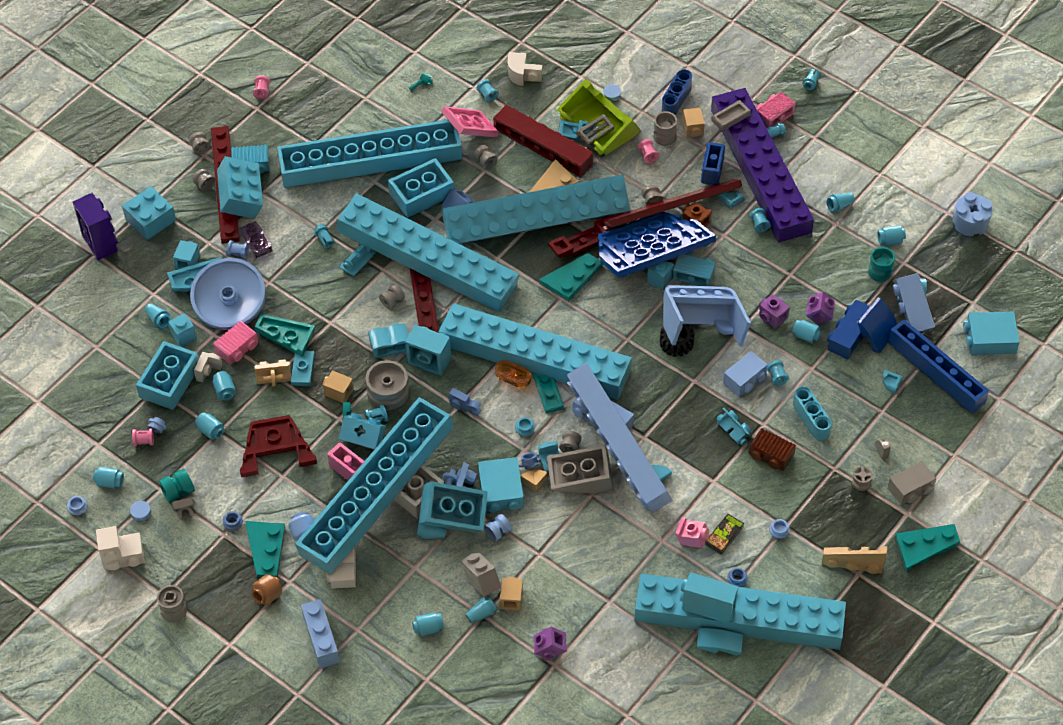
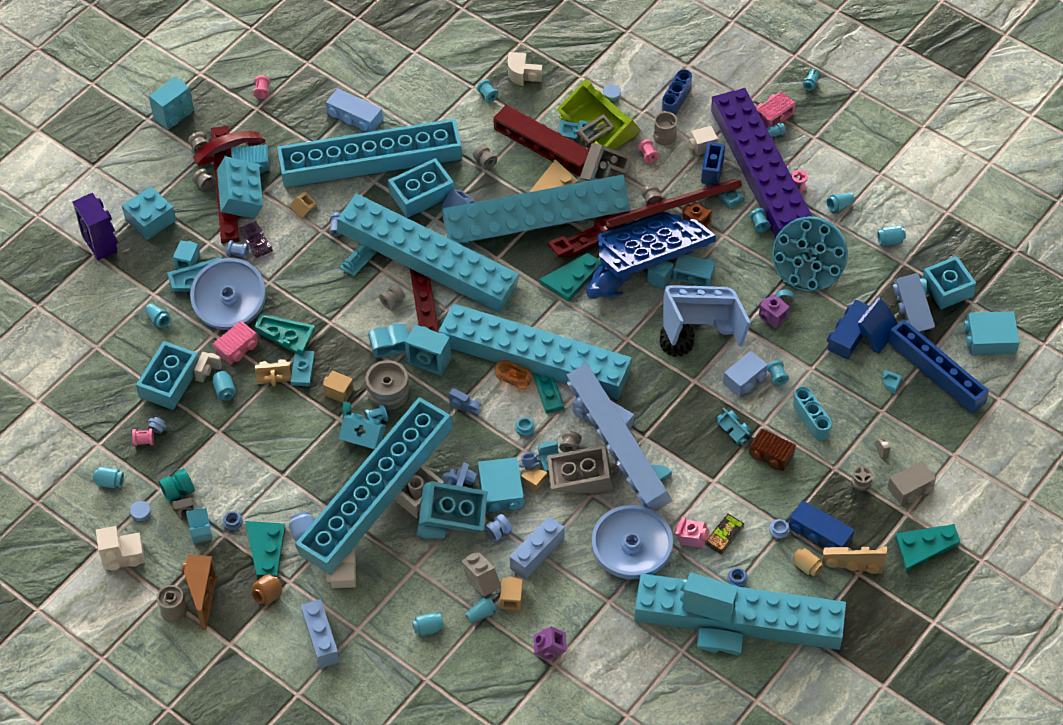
light blue plate [67,496,87,515] -> none
medium azure brick [168,313,197,347] -> none
medium azure brick [195,412,224,440] -> none
dark red wing [240,415,317,478] -> none
medium azure pin [314,224,335,248] -> none
bright pink brick [328,443,364,481] -> none
teal hand [409,73,433,91] -> none
bright pink tile [441,106,499,138] -> none
tan brick [682,107,705,137] -> none
light grey tile [711,100,751,131] -> none
medium azure brick [792,320,822,344] -> none
medium lavender brick [806,292,835,325] -> none
teal wheel [868,247,895,282] -> none
light blue brick [952,192,992,236] -> none
none -> medium azure brick [149,76,194,130]
none -> medium nougat slope [182,555,217,630]
none -> medium azure brick [186,507,213,544]
none -> dark red slope [193,131,265,166]
none -> tan slope [289,191,317,218]
none -> light blue brick [326,88,383,132]
none -> light blue pin [329,212,341,236]
none -> light blue brick [510,516,565,580]
none -> light grey brick [580,143,632,181]
none -> blue animal [586,264,629,299]
none -> light blue dish [592,505,673,579]
none -> white brick [689,126,718,155]
none -> medium azure bracket [772,217,848,292]
none -> medium azure tile [775,290,794,306]
none -> blue brick [789,500,854,548]
none -> bright pink bush [792,170,808,194]
none -> tan brick [792,548,824,577]
none -> medium azure brick [922,256,976,309]

